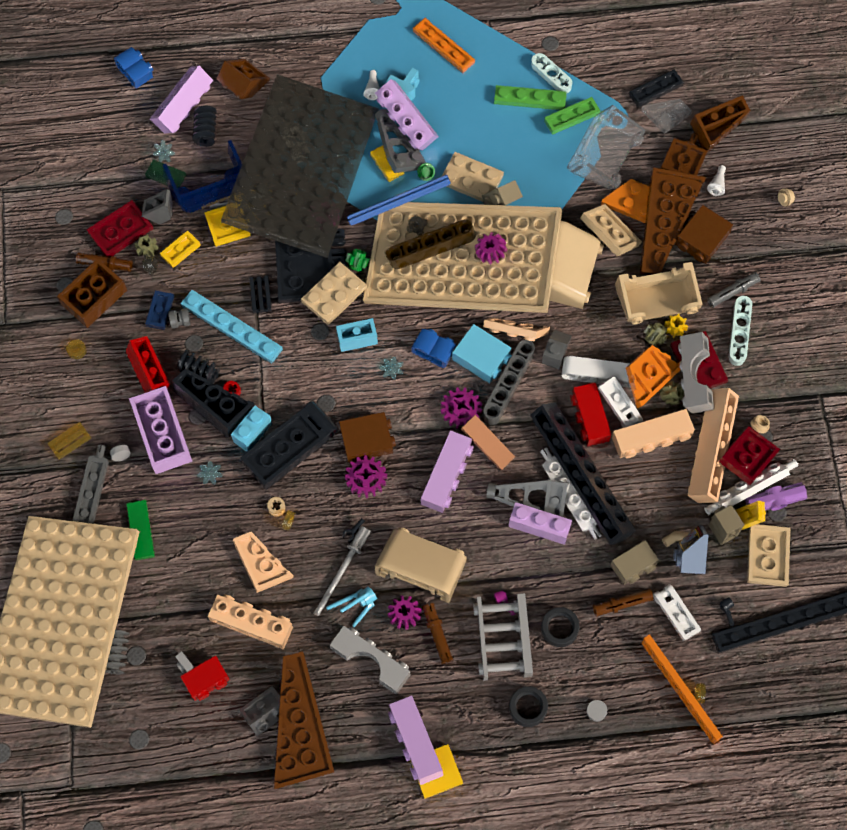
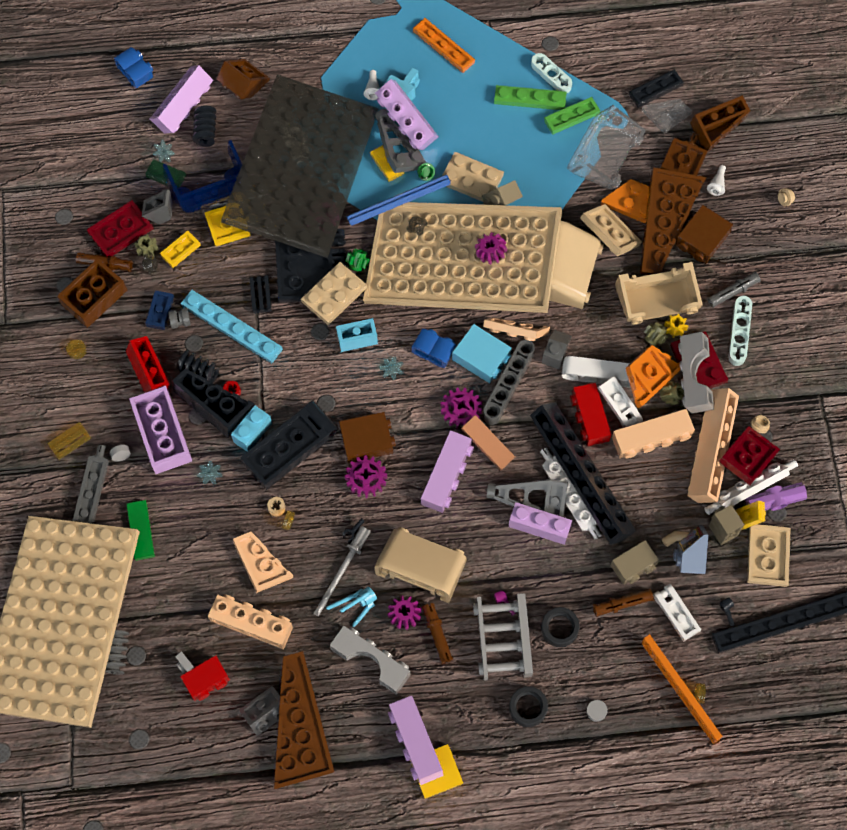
dark brown beam [386,219,476,269] -> none

